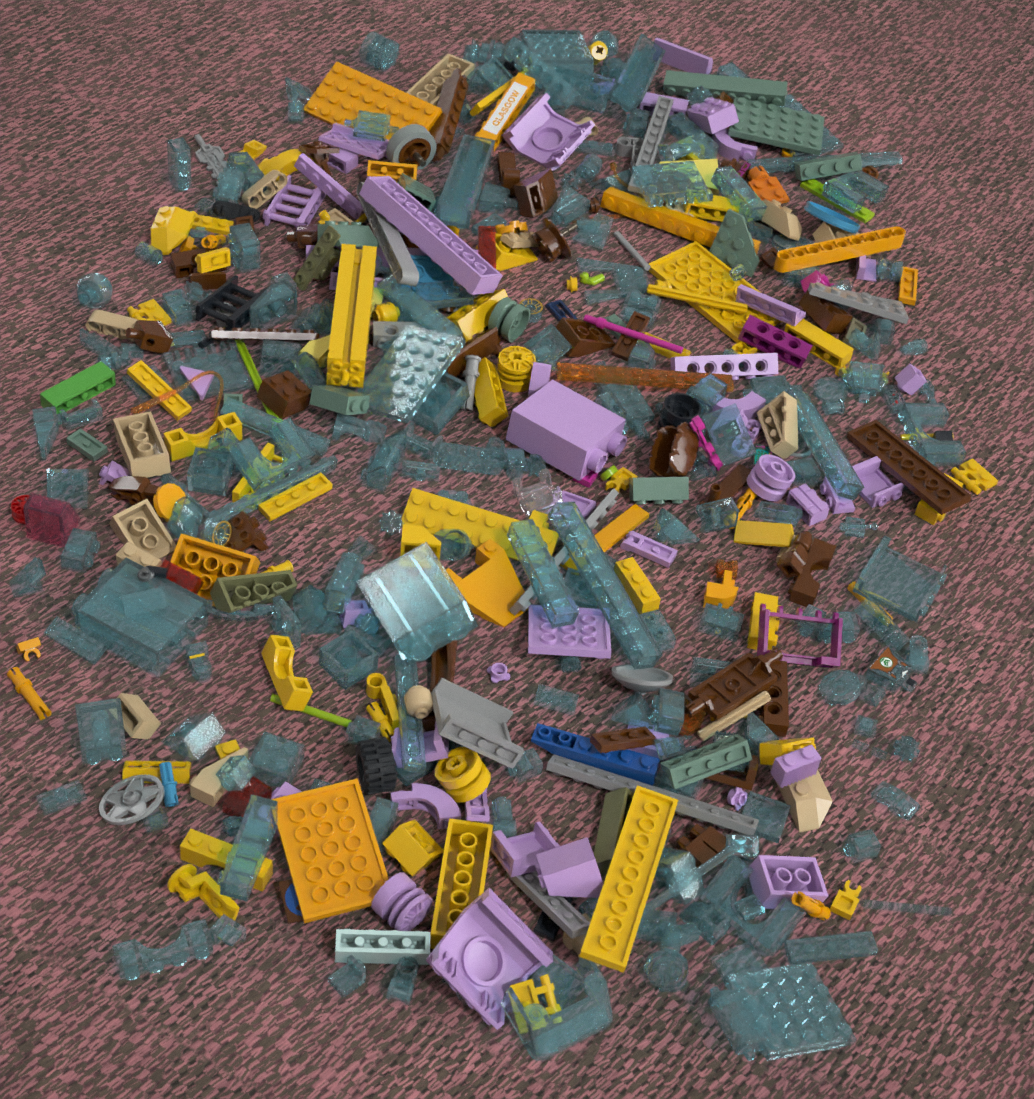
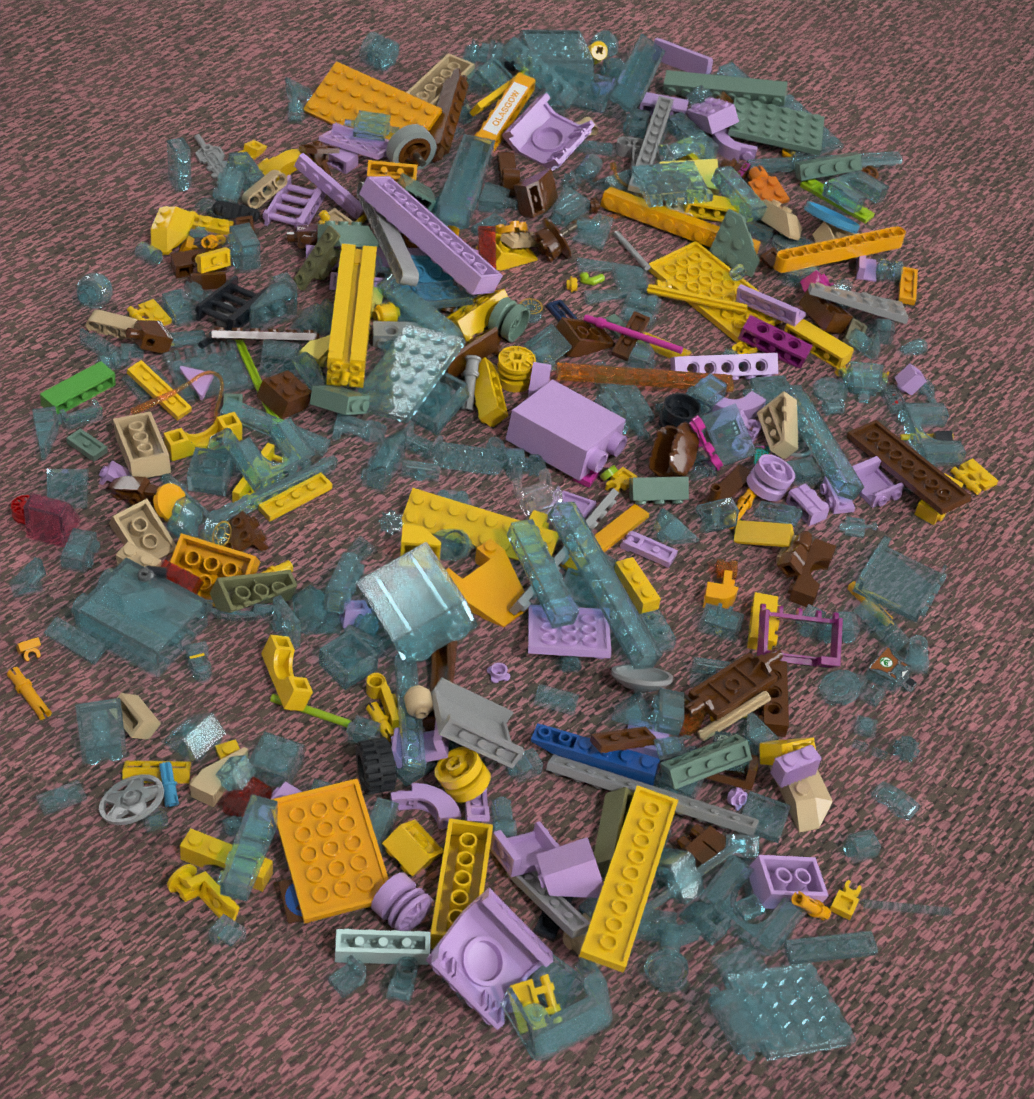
clear light blue arch [112,919,213,980] -> none

